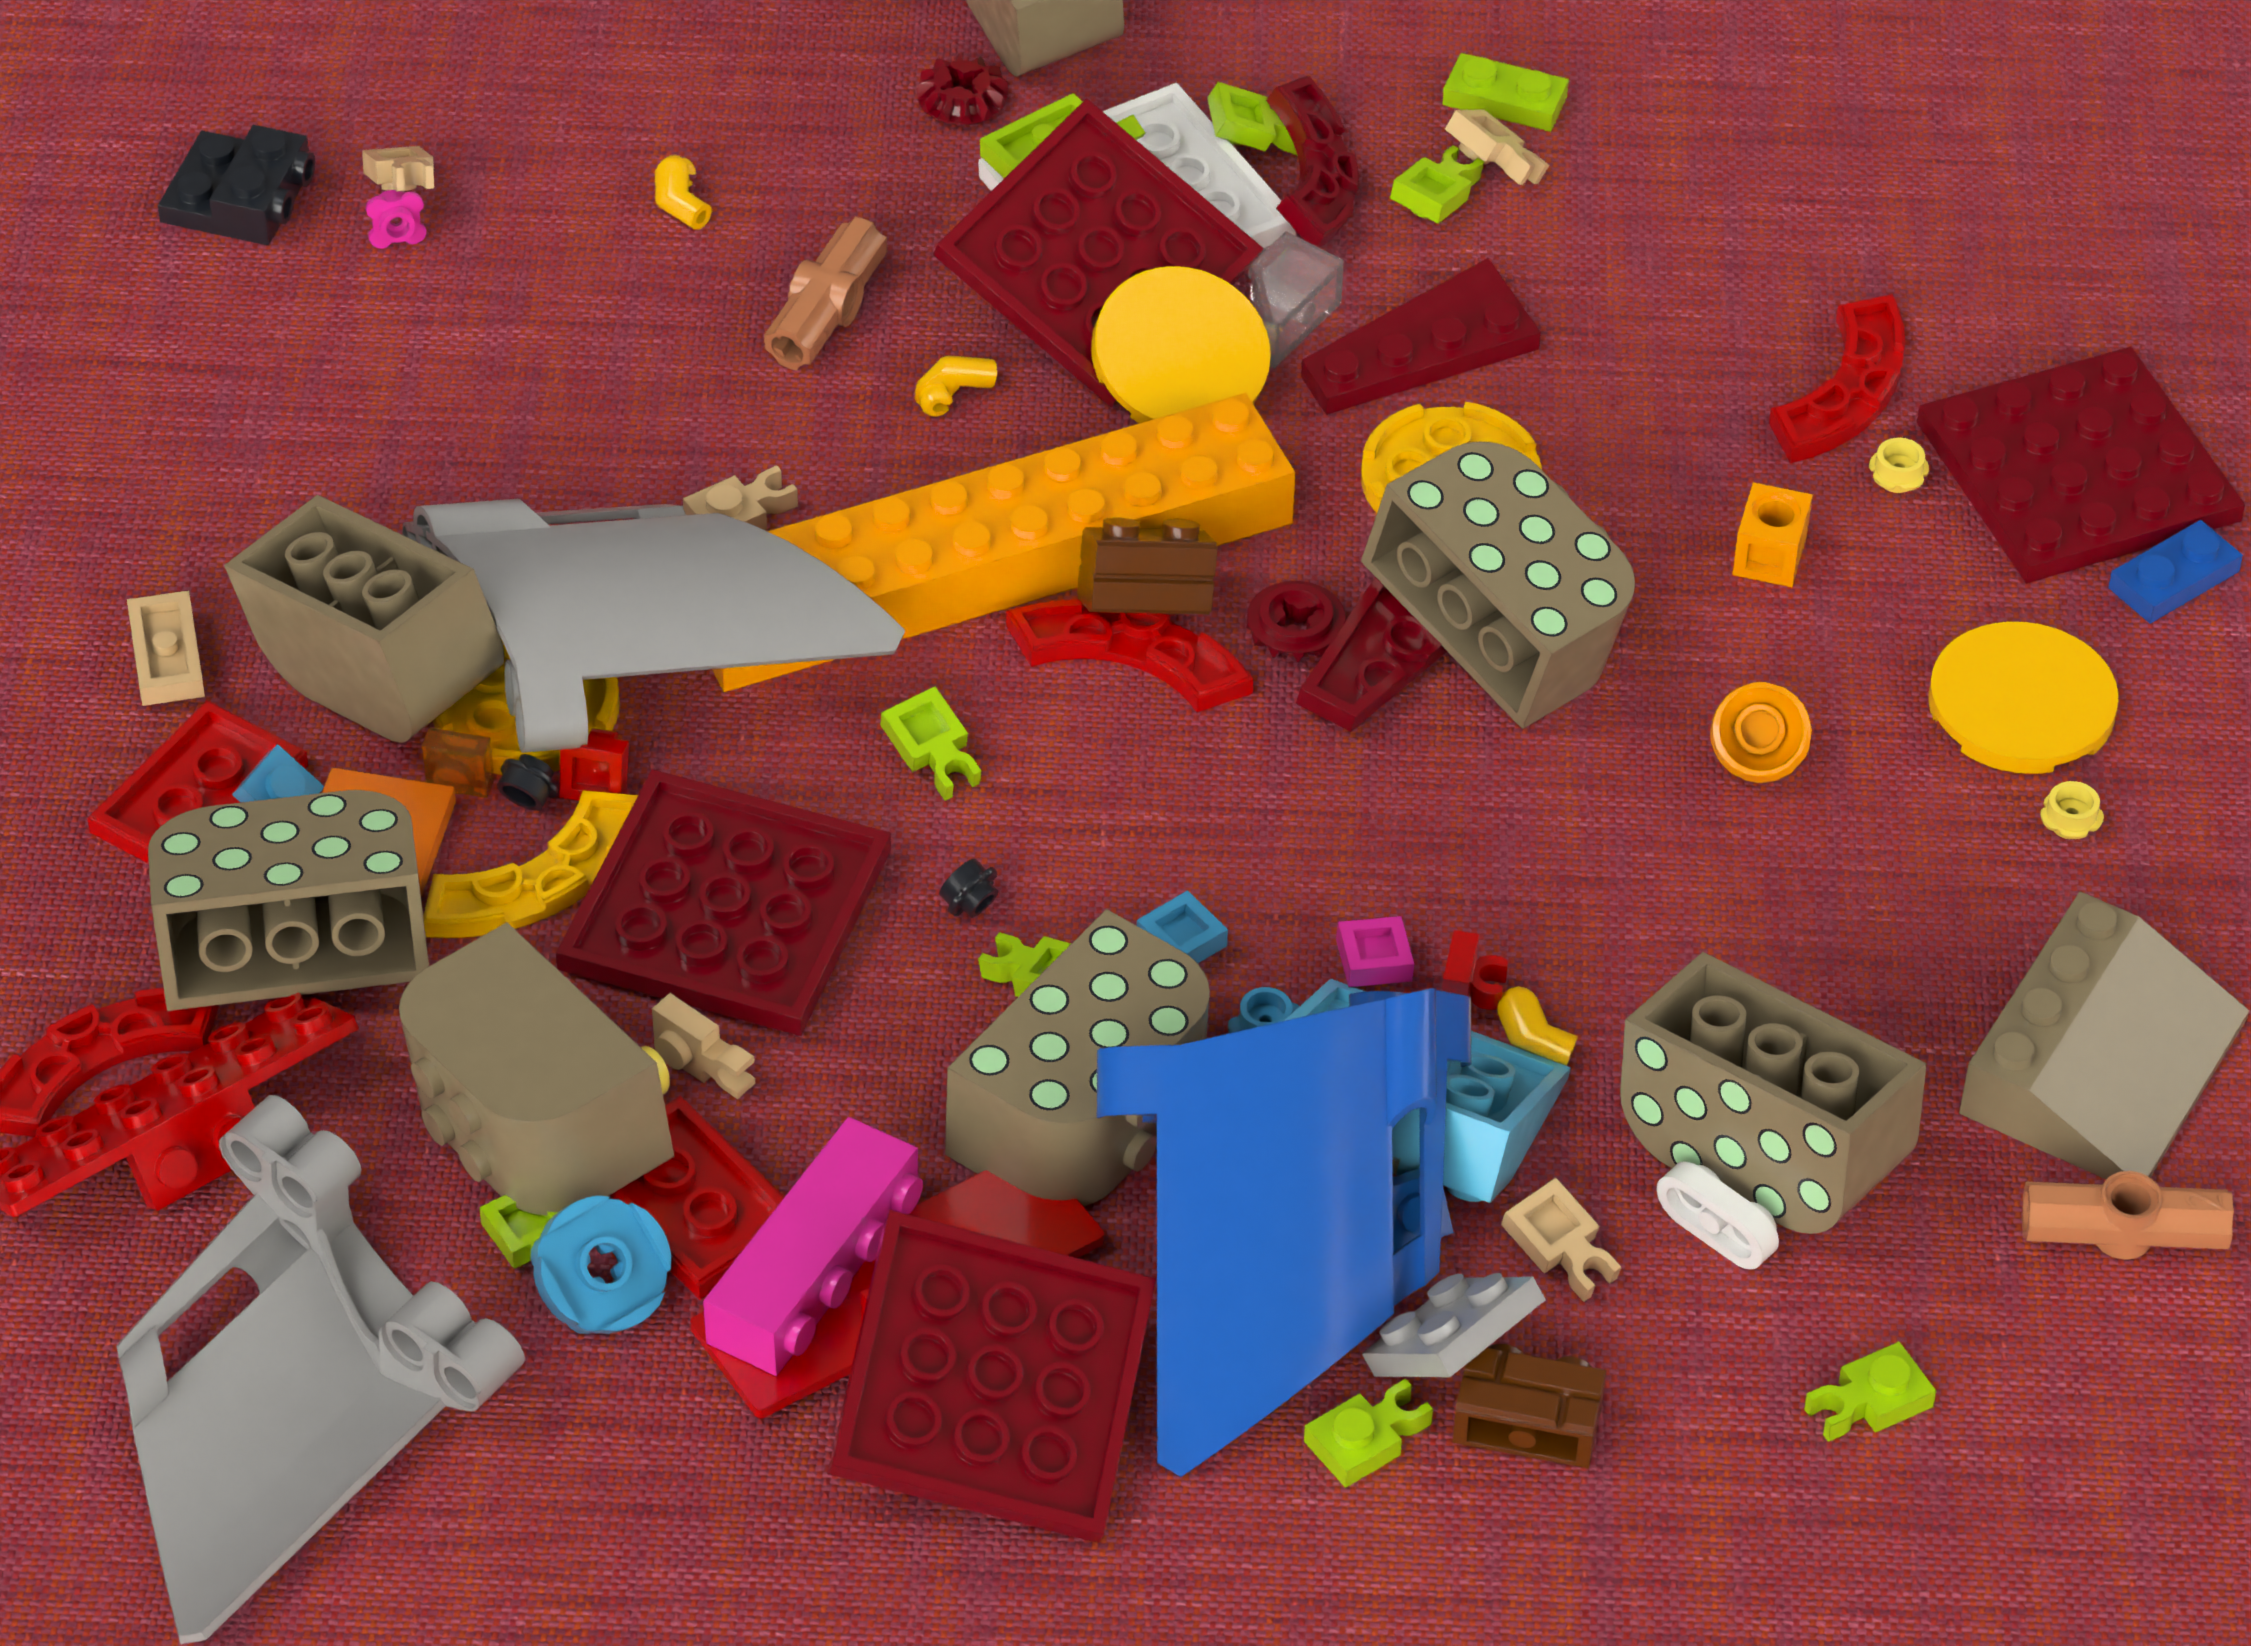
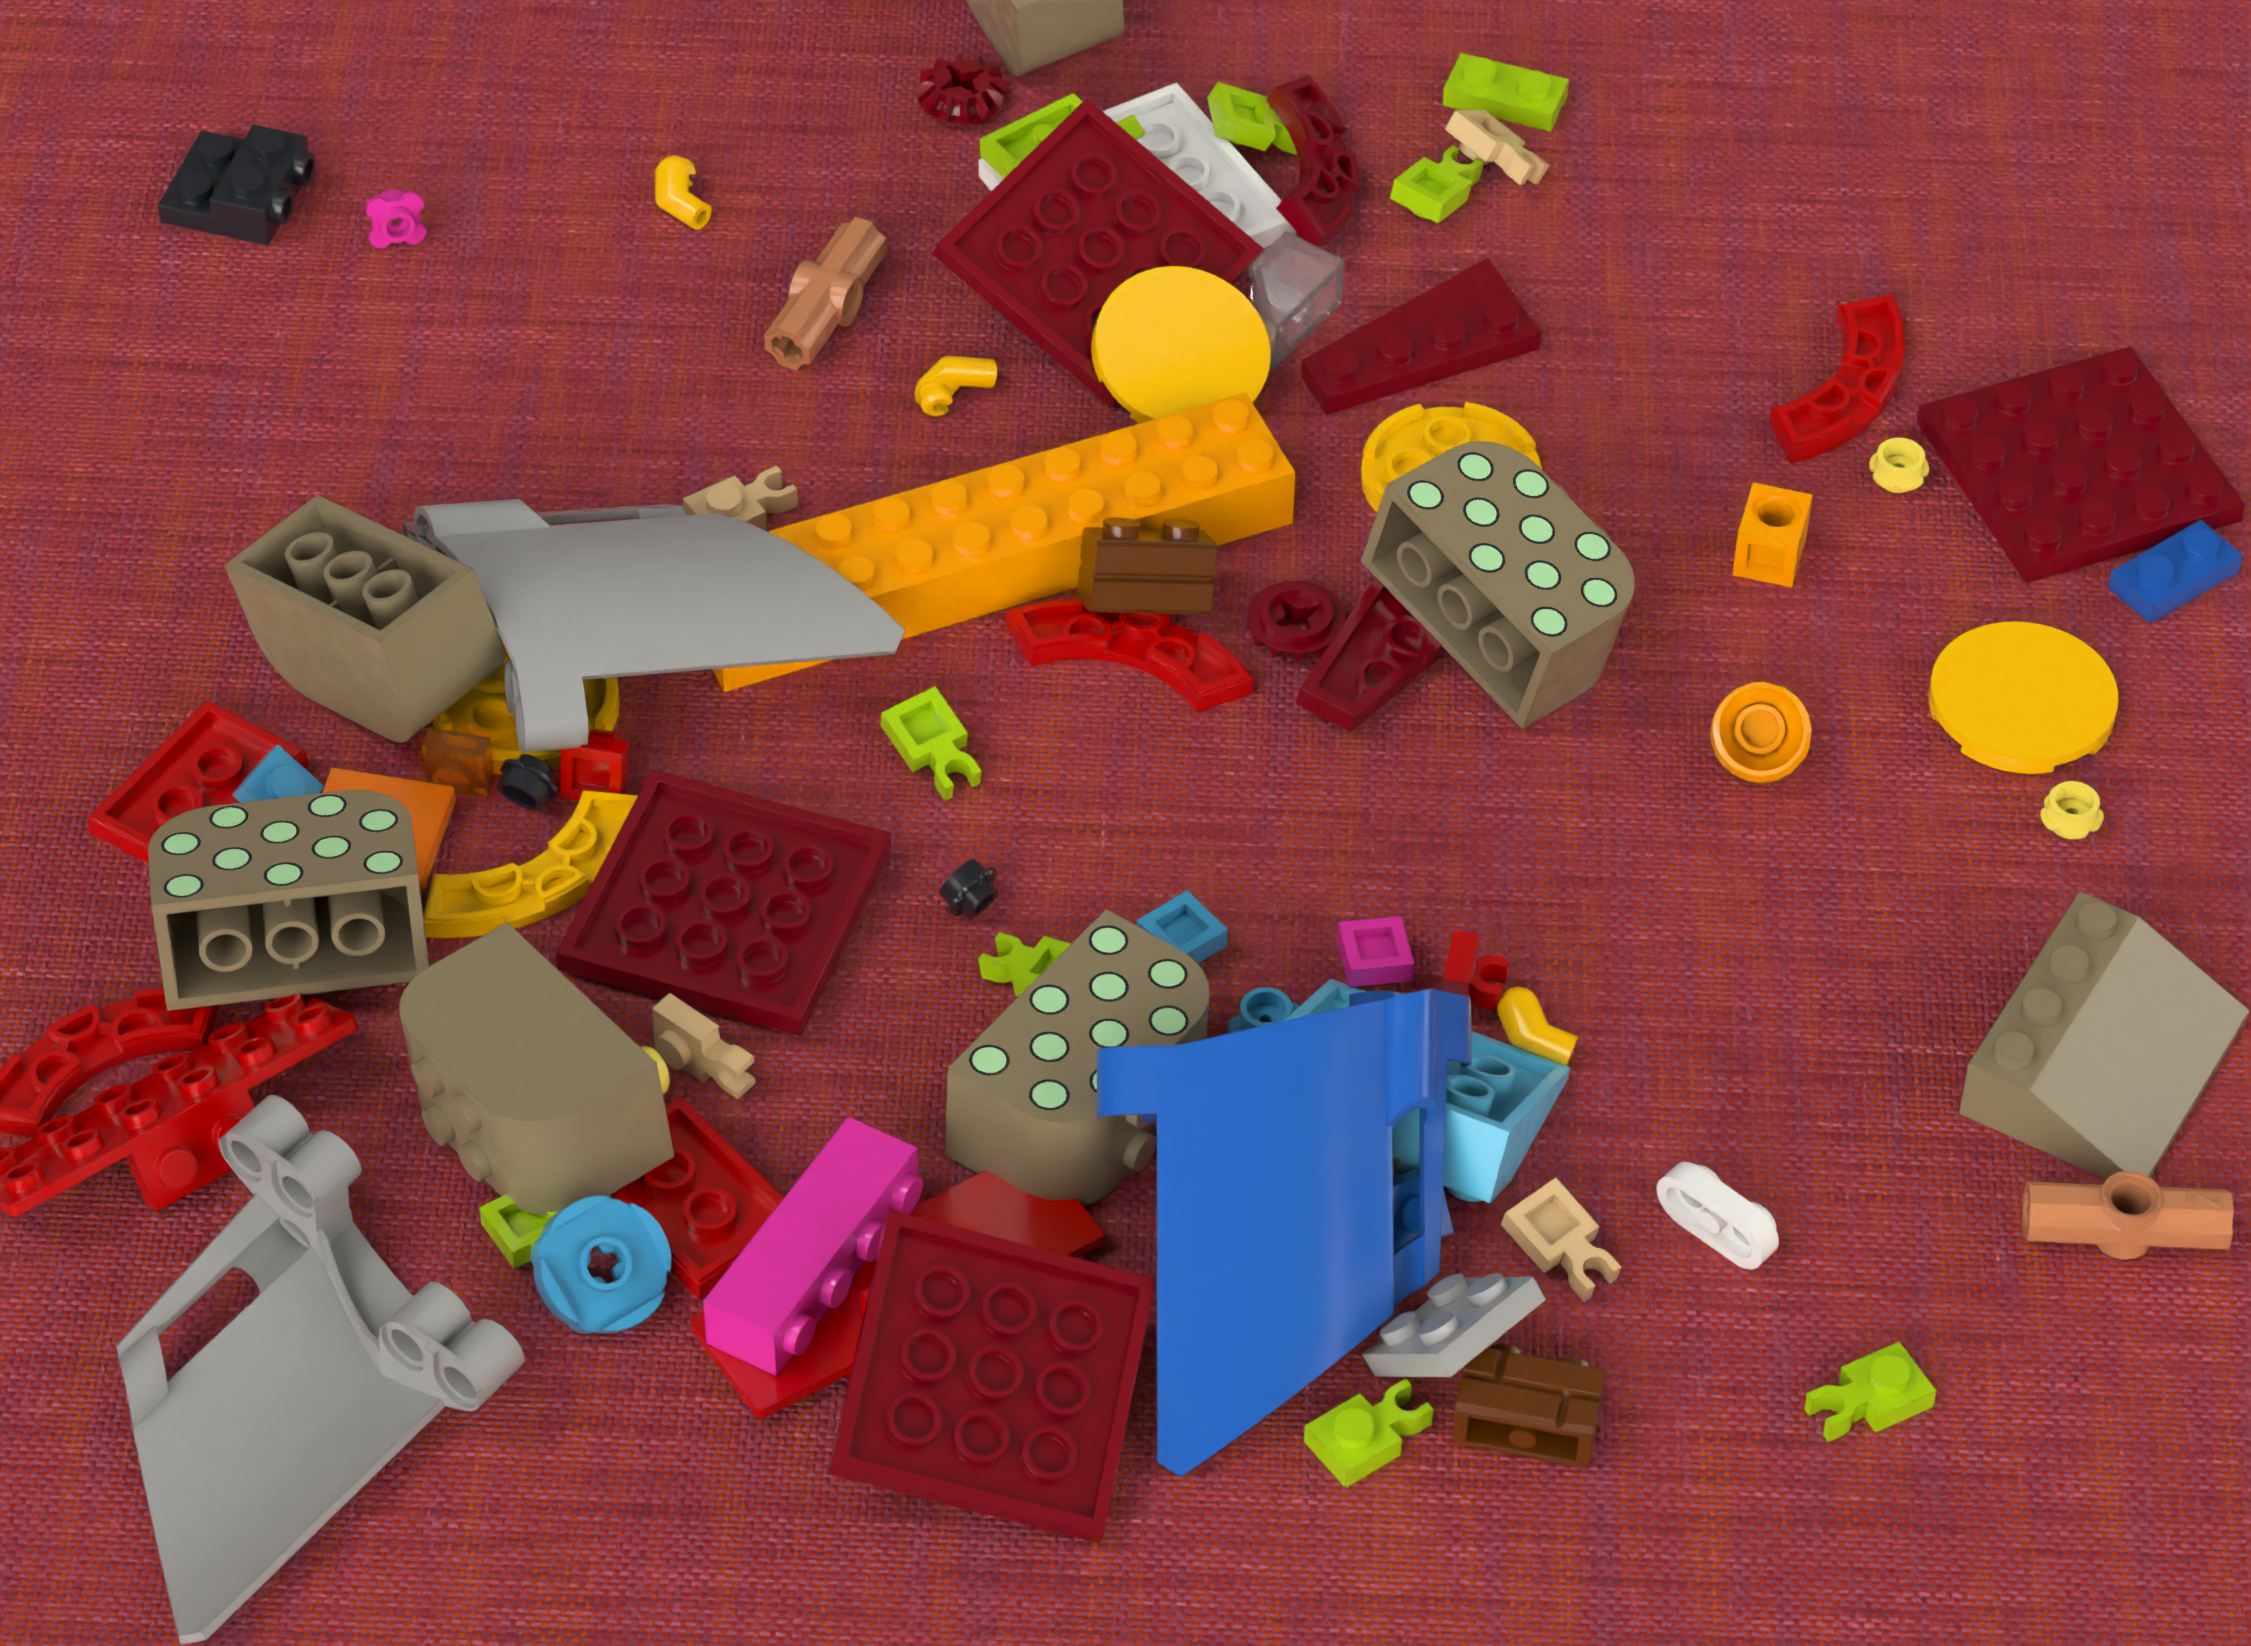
tan plate [127,591,205,706] -> none
tan plate [362,146,434,191] -> none
dark tan brick [1620,952,1927,1234] -> none

